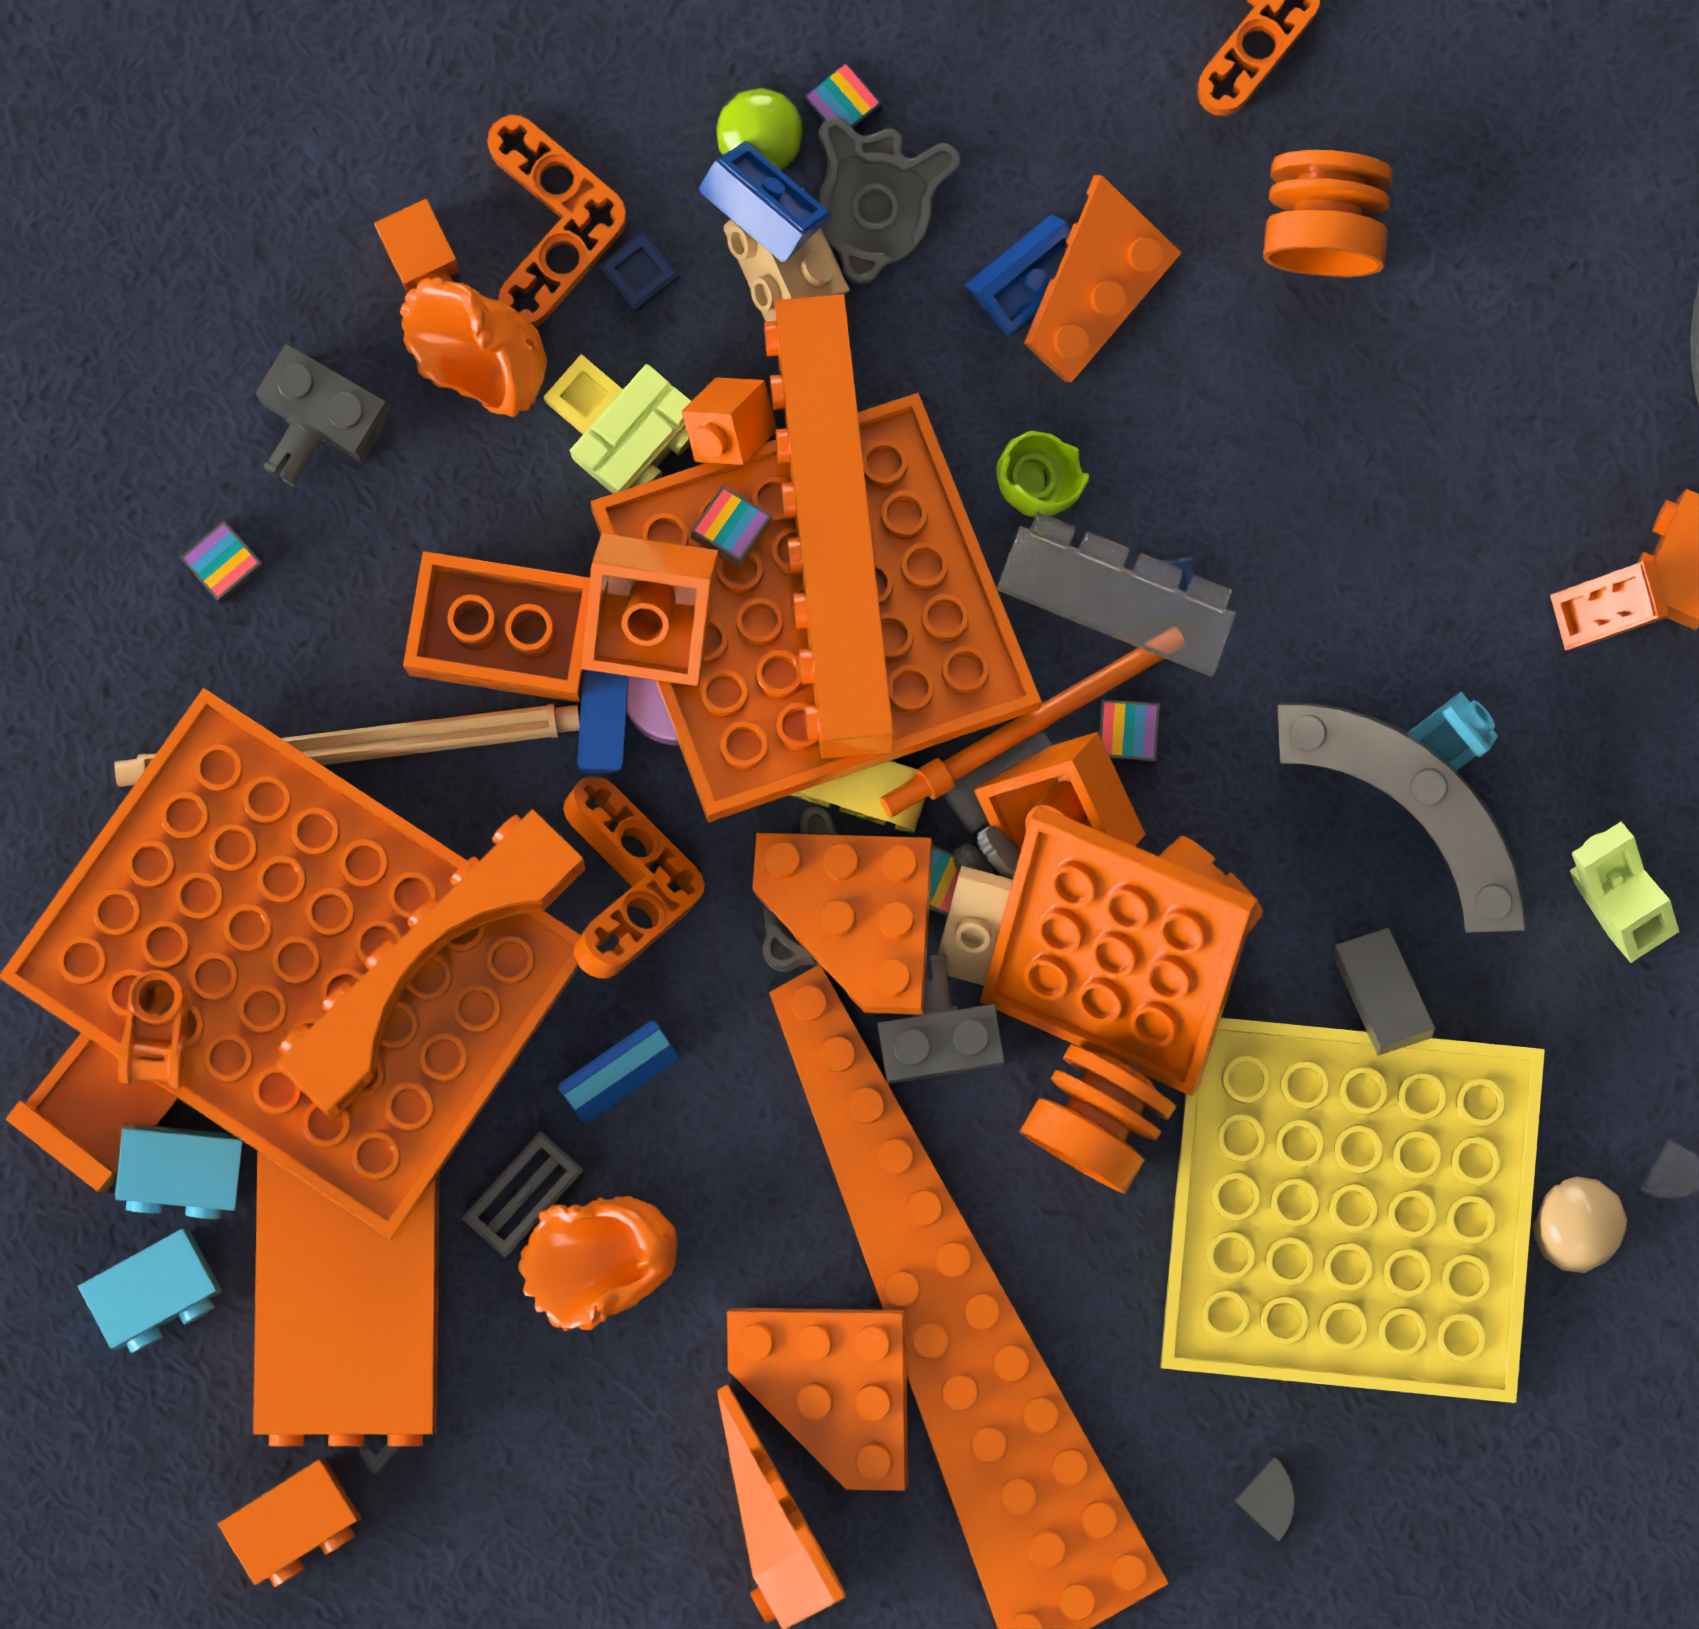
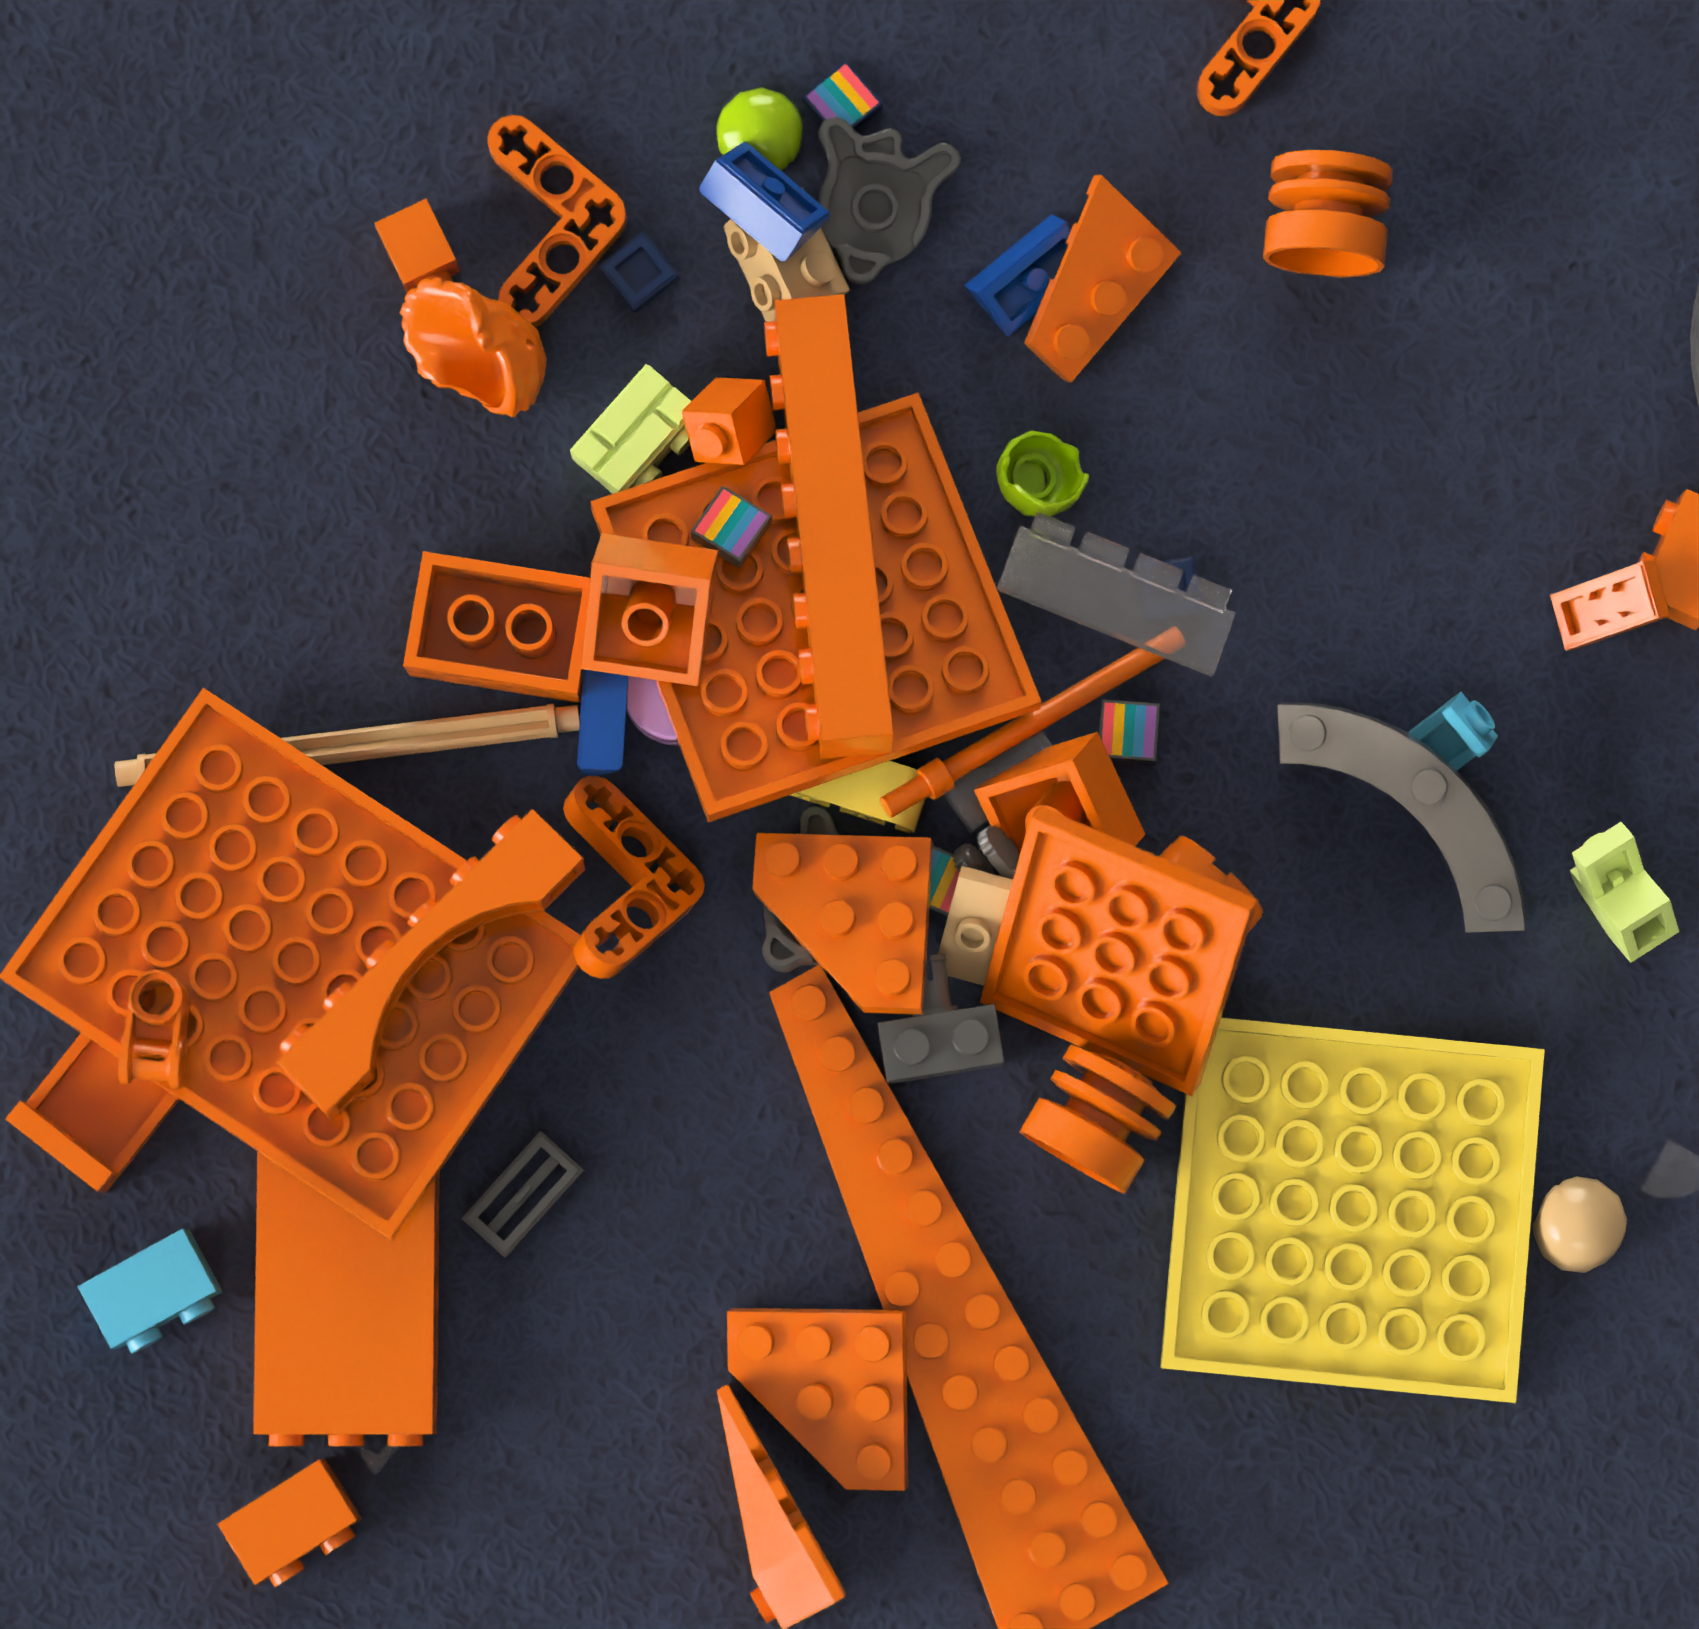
medium azure brick [115,1123,242,1219] -> none
tile [180,520,264,603] -> none
dark grey brick [256,344,392,487] -> none
orange piece [518,1196,677,1332] -> none
light yellow plate [543,354,623,434] -> none
blue slope [558,1021,679,1124] -> none
dark grey tile [1234,1457,1294,1542] -> none
dark grey tile [1332,927,1435,1056] -> none

